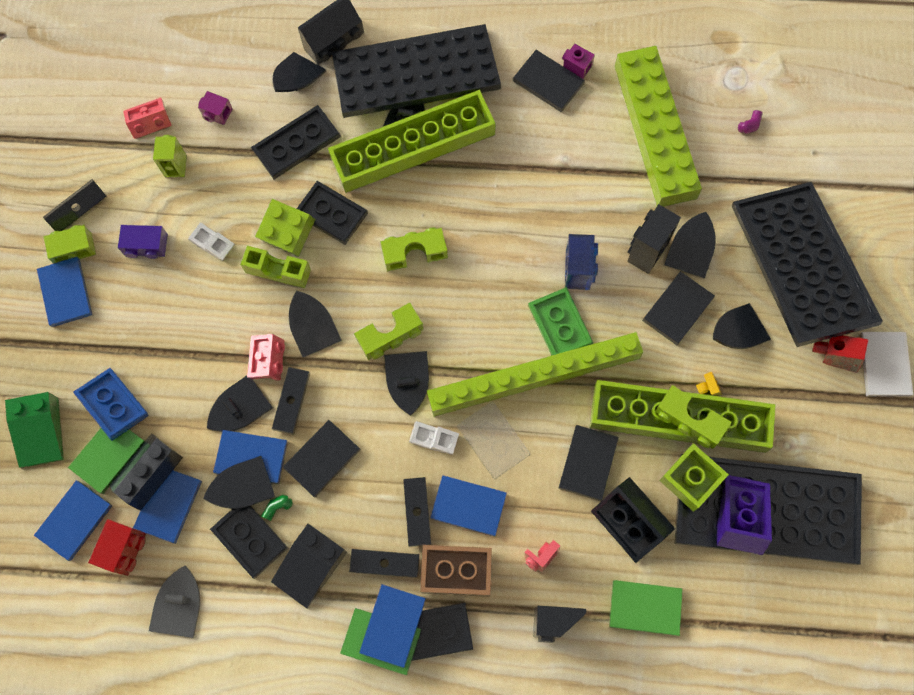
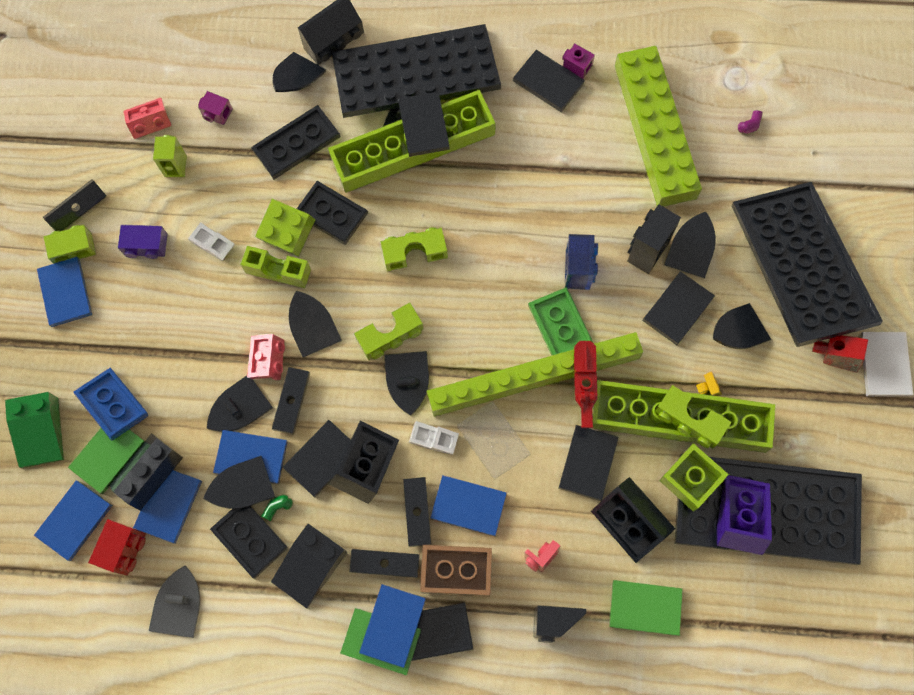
none -> black slope [329,420,399,504]
none -> black tile [398,92,450,157]
none -> red piece [574,341,598,428]

